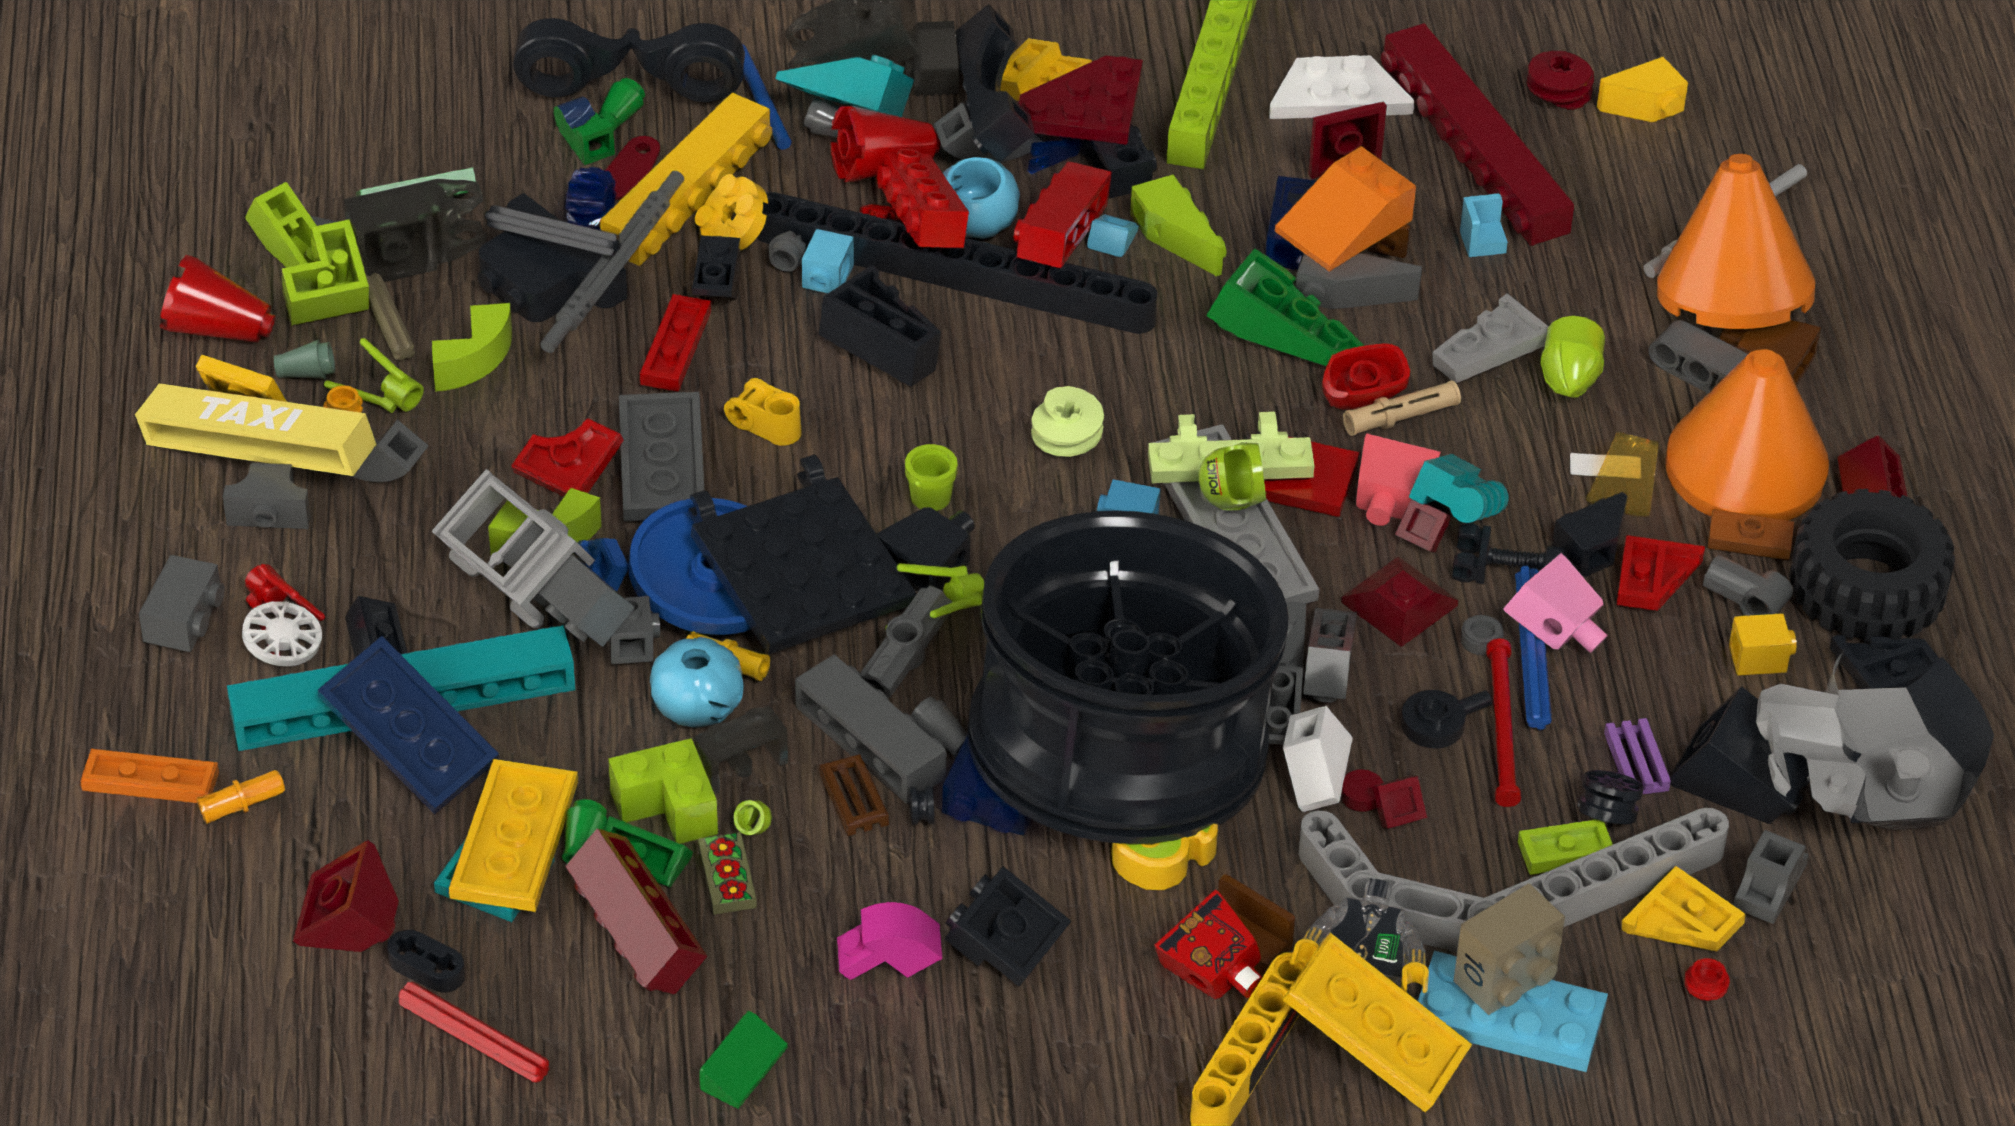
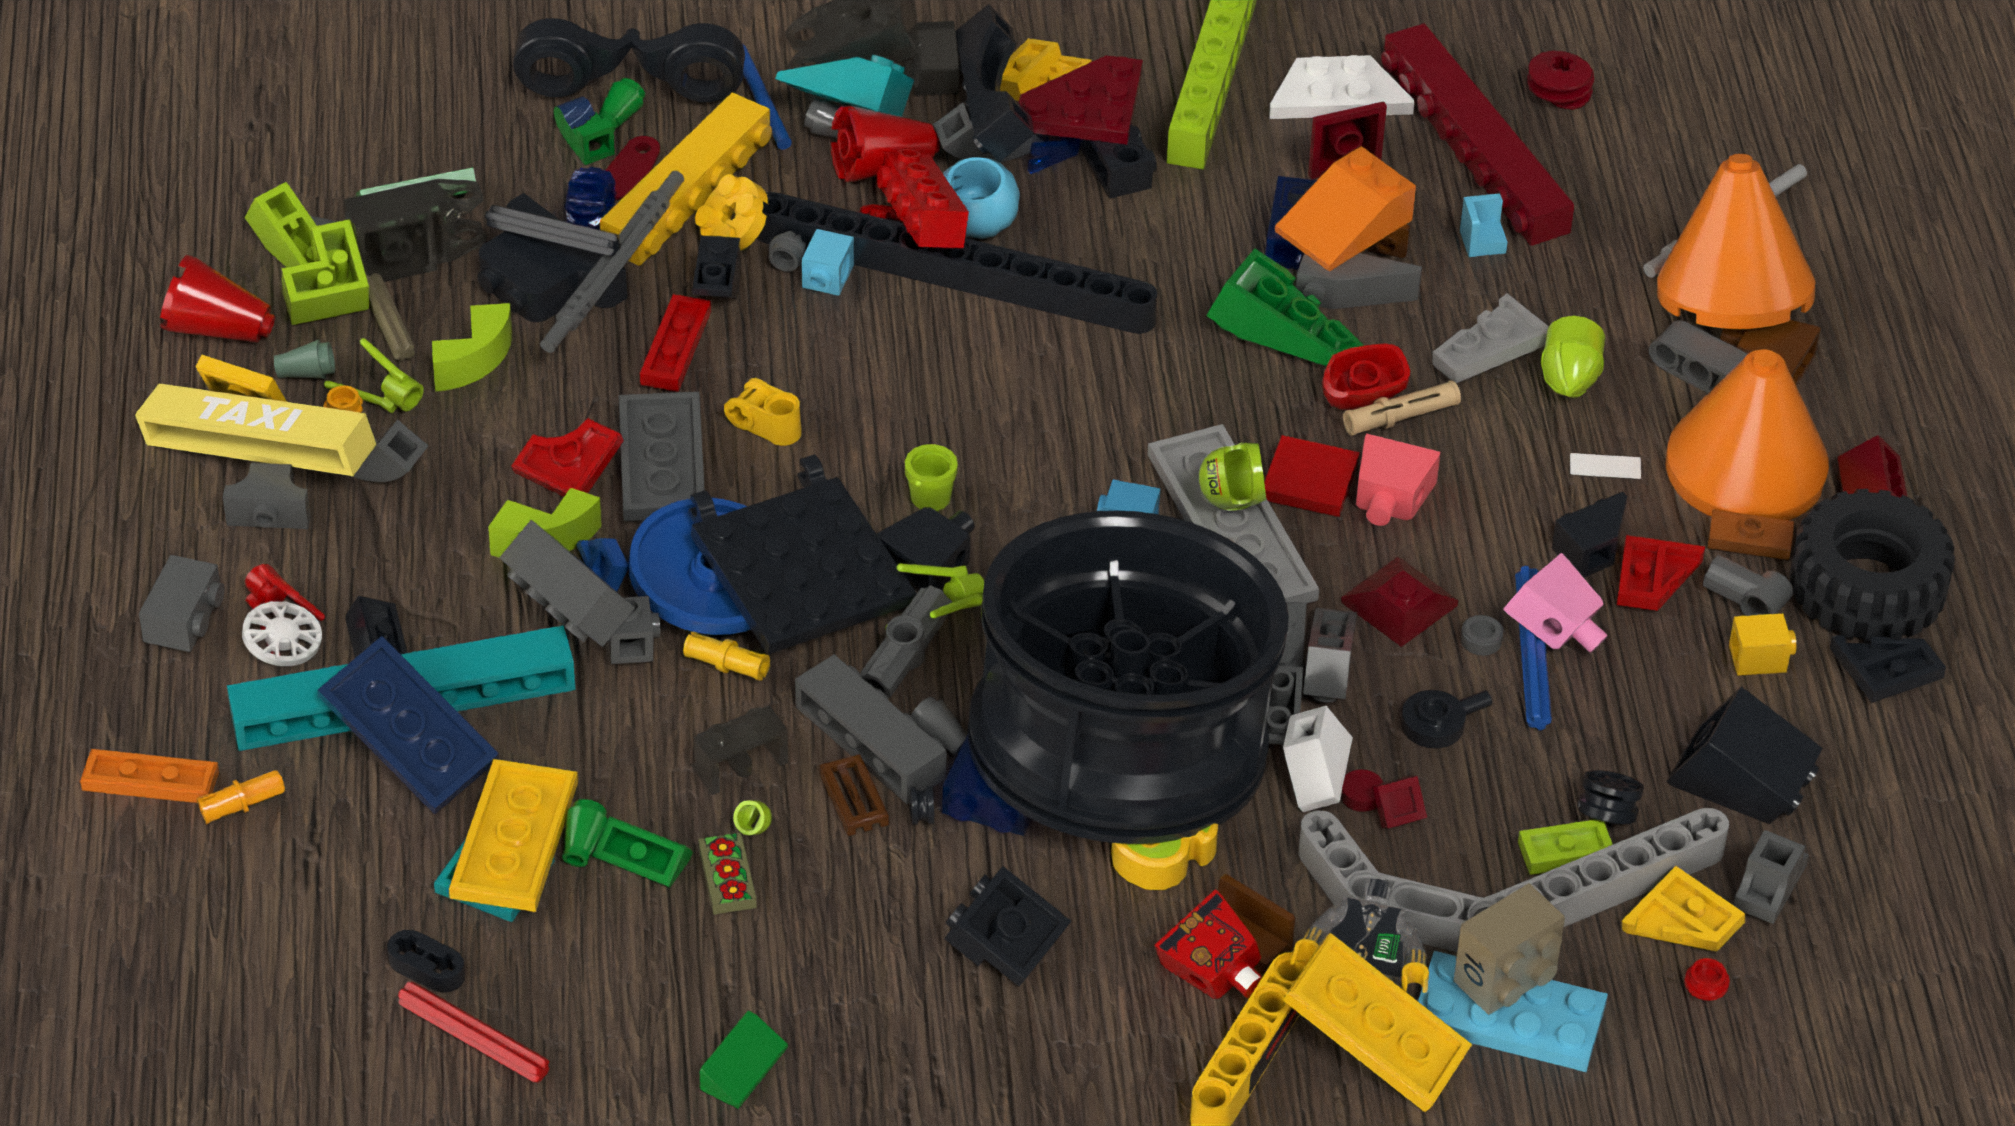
dark red slope [293,840,399,952] -> none
light grey piece [432,469,595,628] -> none
brick [565,828,707,994] -> none
lime brick [608,738,718,844] -> none
medium azure piece [650,637,744,728] -> none
black wedge [819,265,941,387] -> none
dark pink brick [837,902,942,980] -> none
red brick [1013,161,1112,268] -> none
yellowish green piece [1031,386,1104,457] -> none
medium azure slope [1087,214,1139,257] -> none
lime slope [1130,175,1226,276] -> none
yellowish green hinge [1148,412,1315,483] -> none
dark red plate [1395,499,1452,553] -> none
teal legs [1409,454,1509,523] -> none
black bar [1452,523,1564,584] -> none
red bar [1486,638,1521,807] -> none
clear yellow piece [1586,432,1660,516] -> none
yellow slope [1597,57,1688,122] -> none
medium lavender tile [1604,718,1671,795] -> none
light grey piece [1756,651,1994,830] -> none

